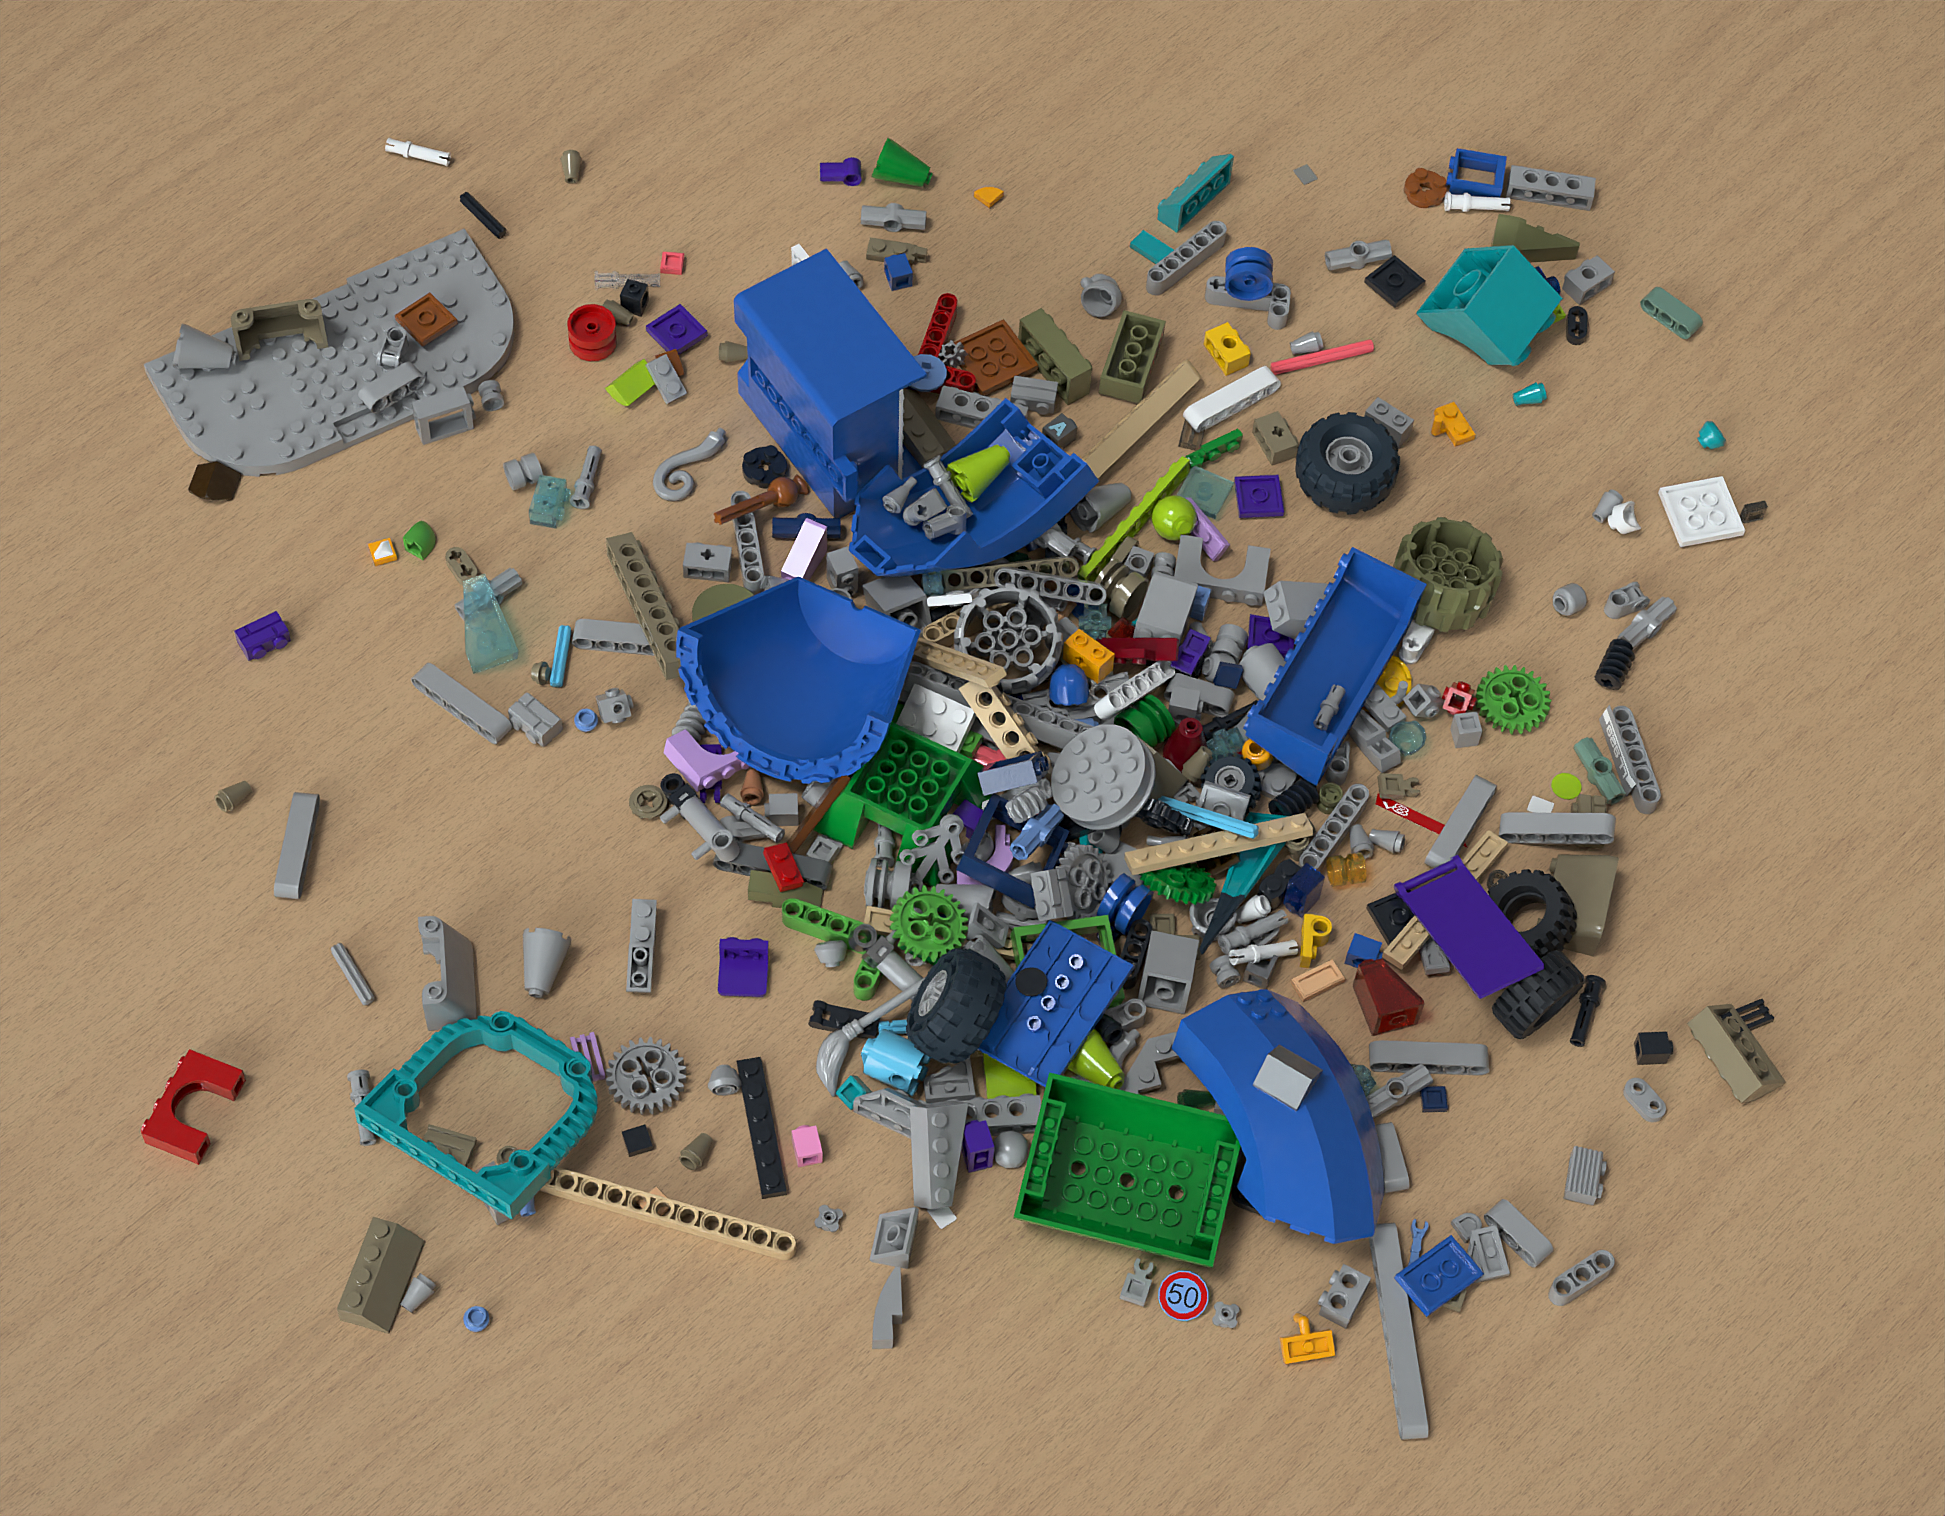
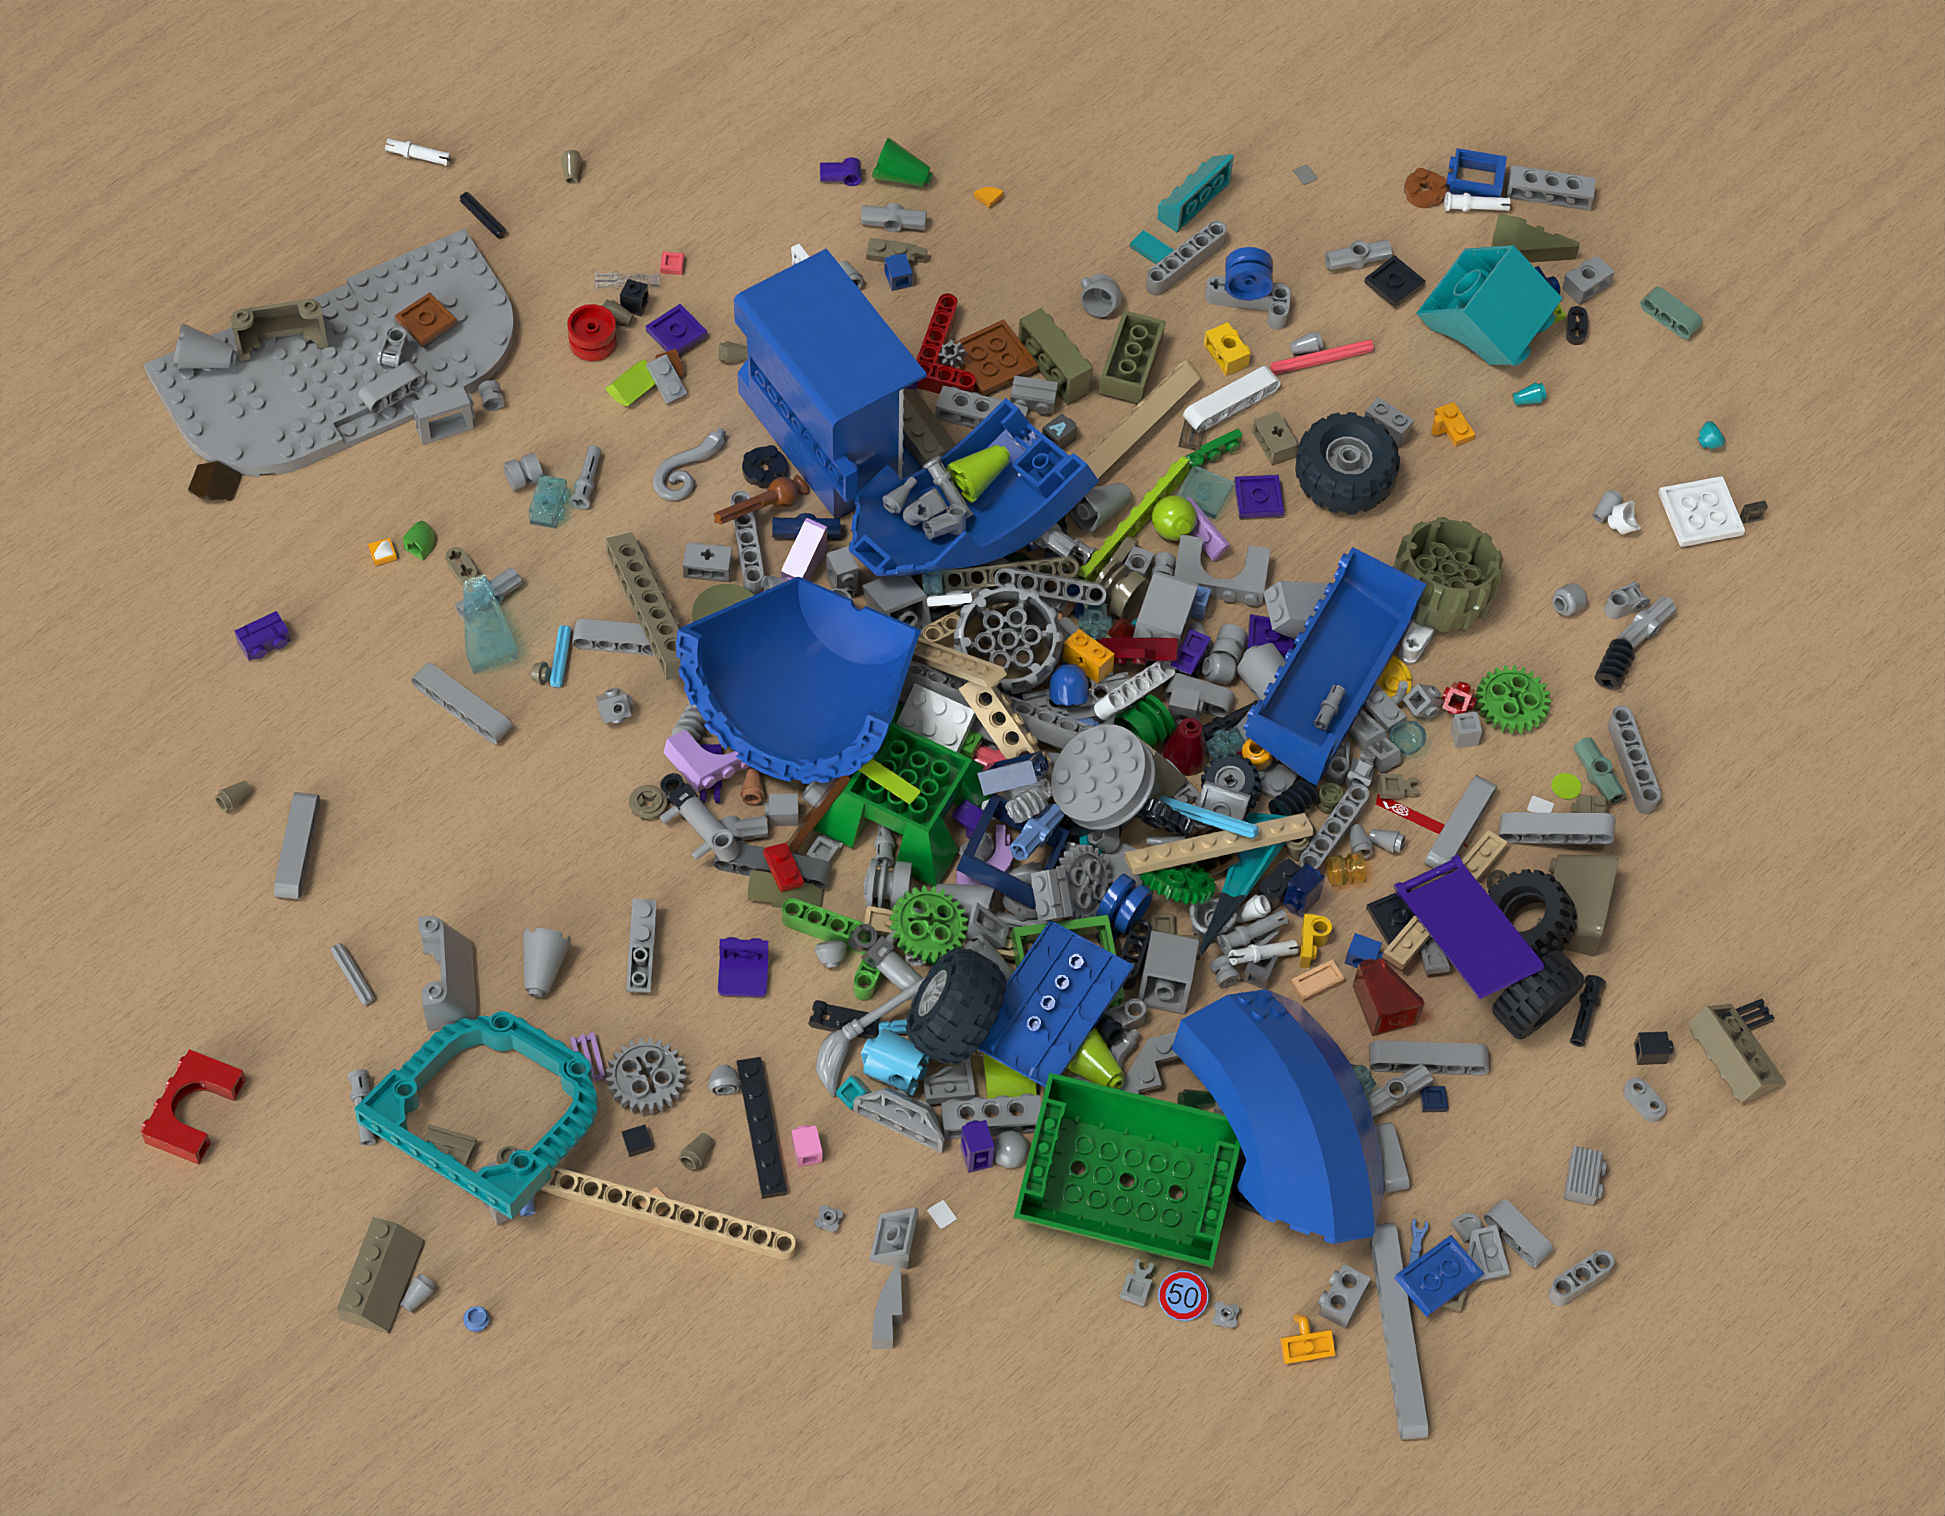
light grey brick [508,692,563,747] -> none
medium blue plate [574,709,598,731] -> none
light grey pin [720,793,785,843] -> none
light grey plant [899,814,964,894] -> none
medium blue piece [910,354,947,392] -> none
light grey wedge [910,1101,968,1209] -> none
black sticker [1015,967,1047,996] -> none
dark tan cone [1182,746,1213,782] -> none
dark blue tile [1213,661,1243,689] -> none
slope [1253,1045,1323,1111] -> none
light grey sticker [1599,705,1637,796] -> none
none -> lime sticker [859,758,921,804]
none -> light grey hips [1346,750,1375,788]

